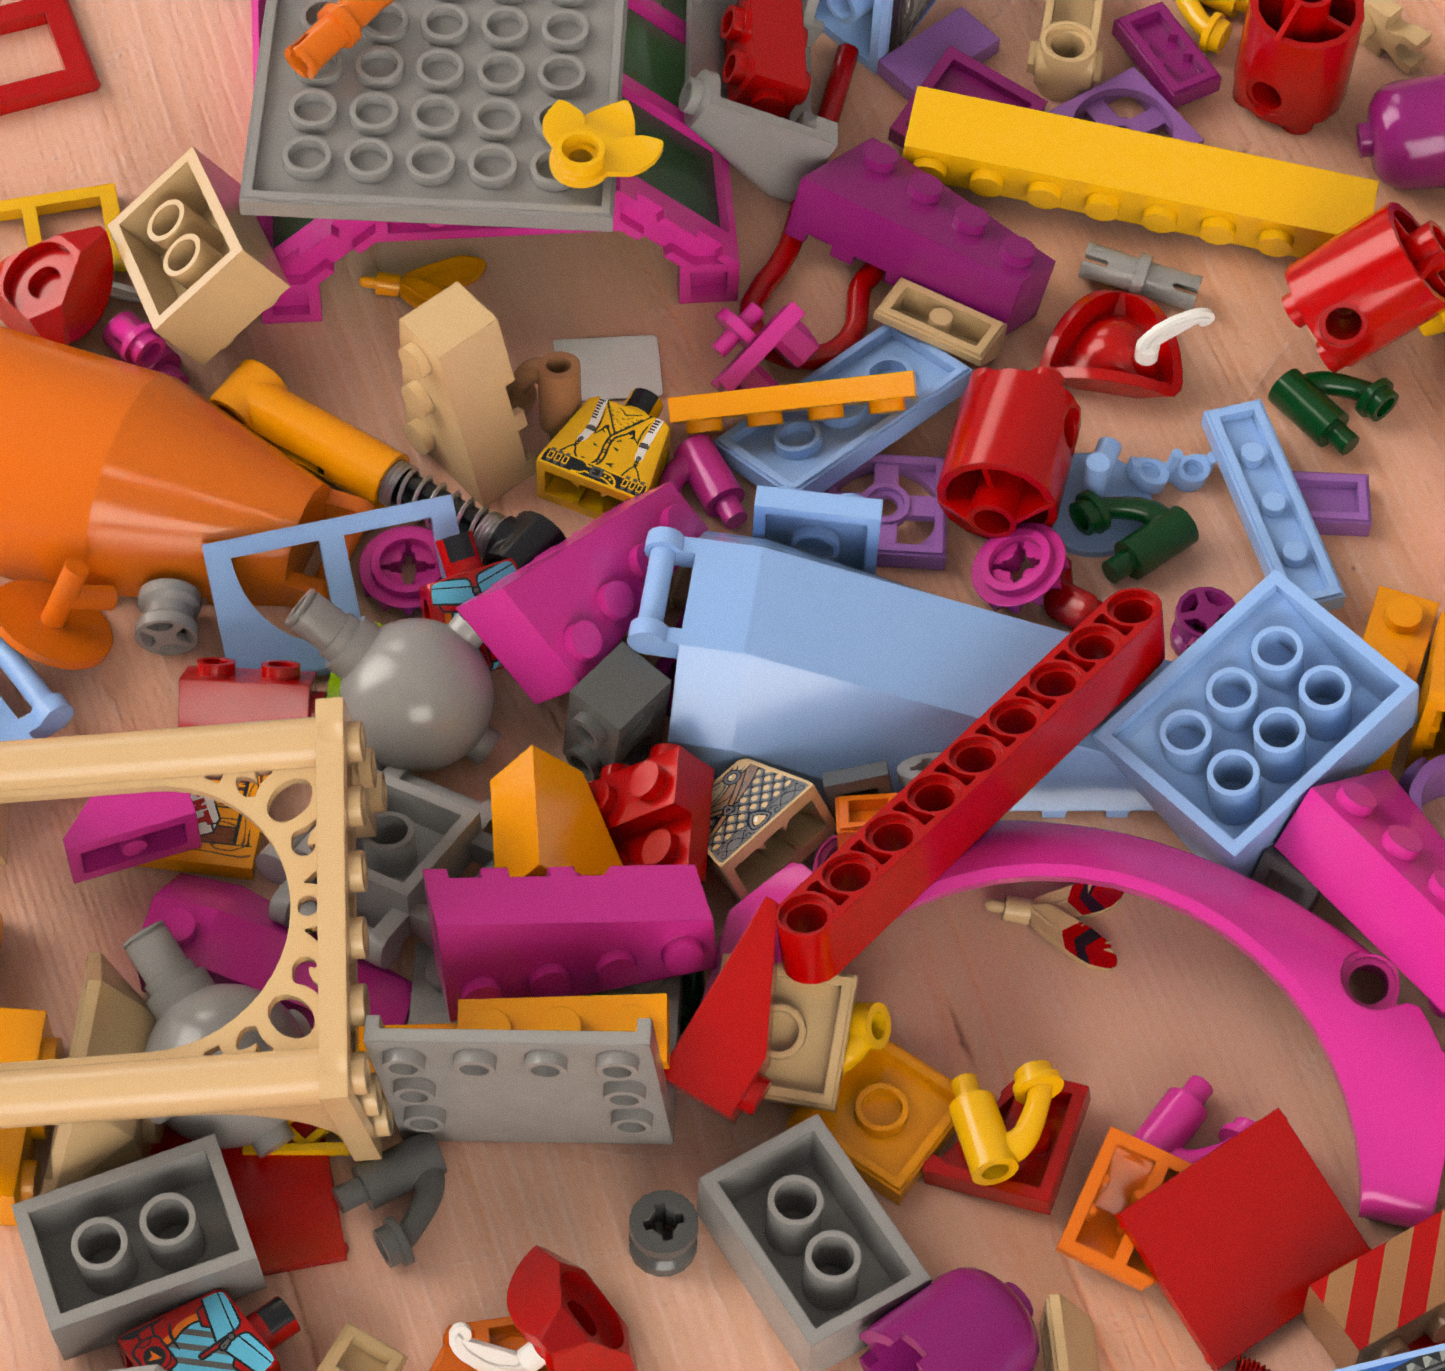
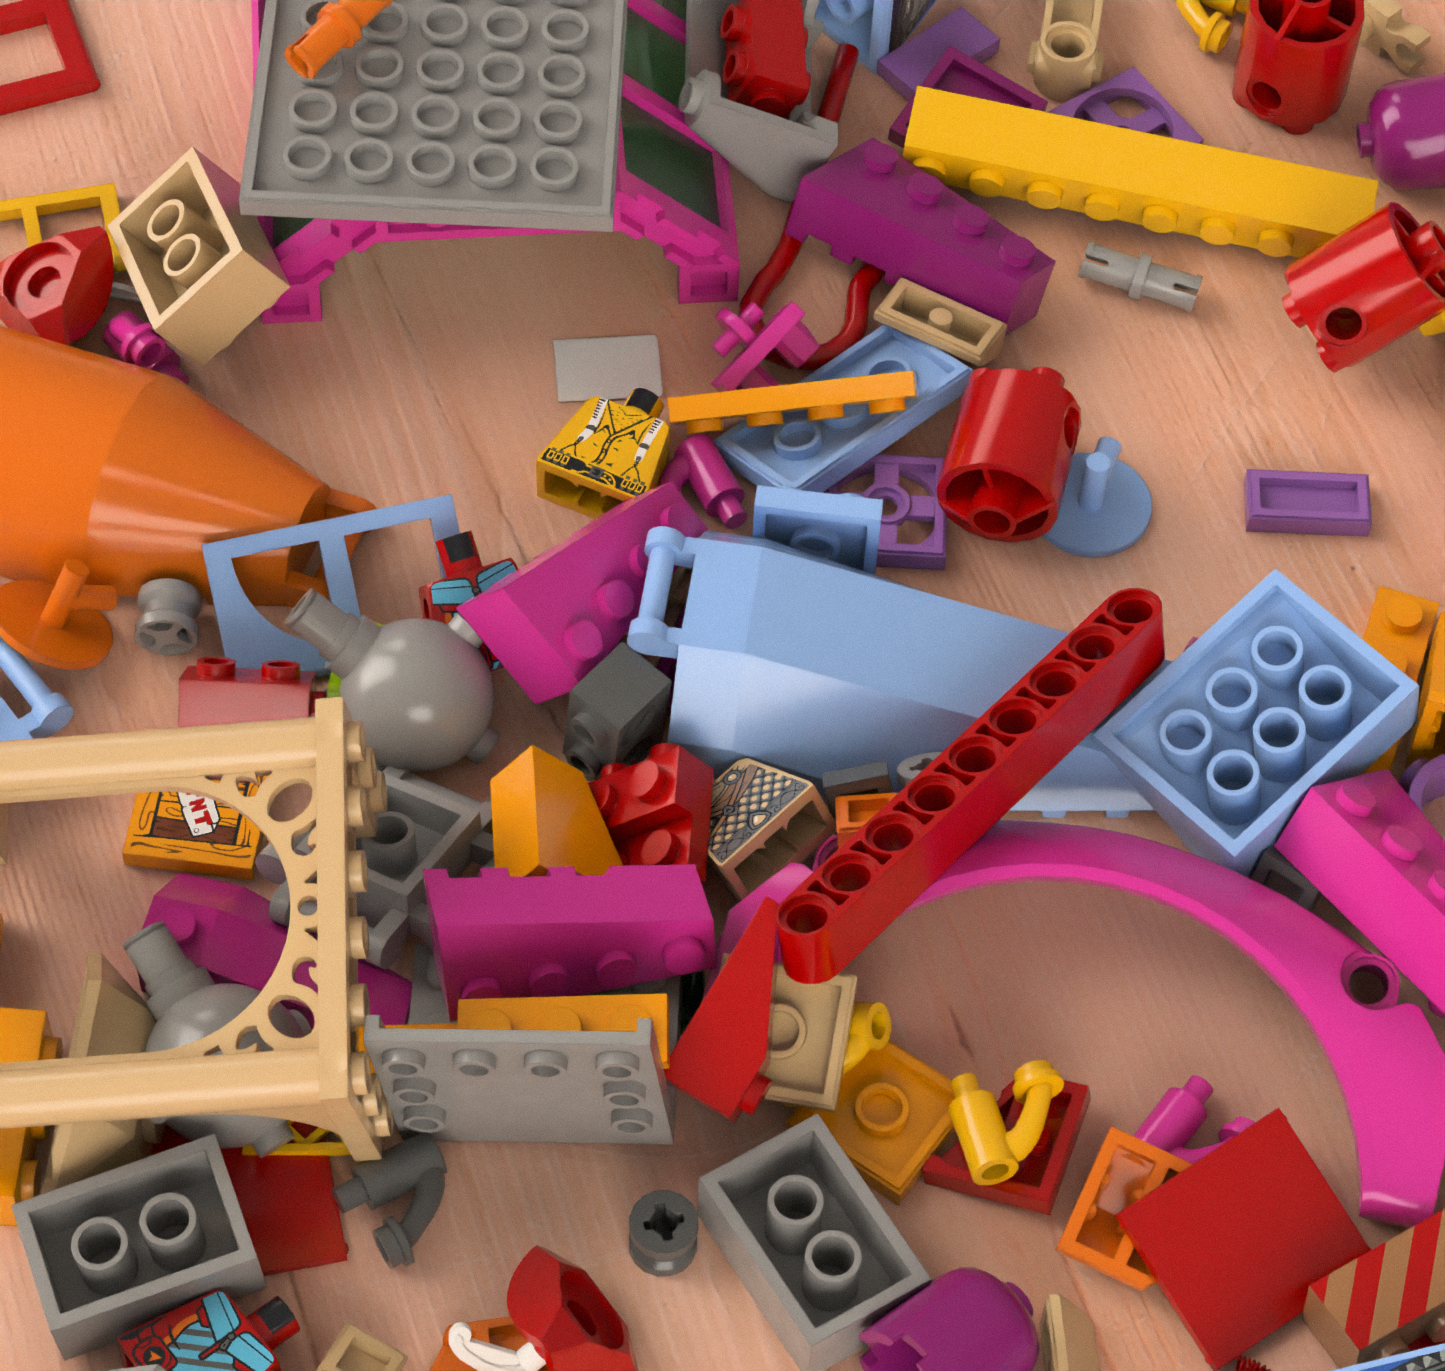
dark pink slope [63,792,202,884] -> none
light orange piece [208,359,566,569] -> none
dark pink gear [358,526,442,616] -> none
light orange piece [359,255,487,308] -> none
tan wedge [398,281,537,507] -> none
medium nougat plant [506,351,582,442] -> none
yellow plate [542,100,664,188] -> none
dark pink gear [971,522,1070,614] -> none
piece [985,883,1124,971] -> none
red hat [1039,289,1215,399] -> none
red arm [1043,557,1103,630] -> none
dark green plant [1069,489,1199,584] -> none
magenta plate [1112,1,1222,109] -> none
light blue piece [1125,449,1217,494] -> none
magenta wheel [1170,587,1236,656] -> none
light blue tile [1201,399,1346,611] -> none
dark green plant [1268,368,1399,455] -> none

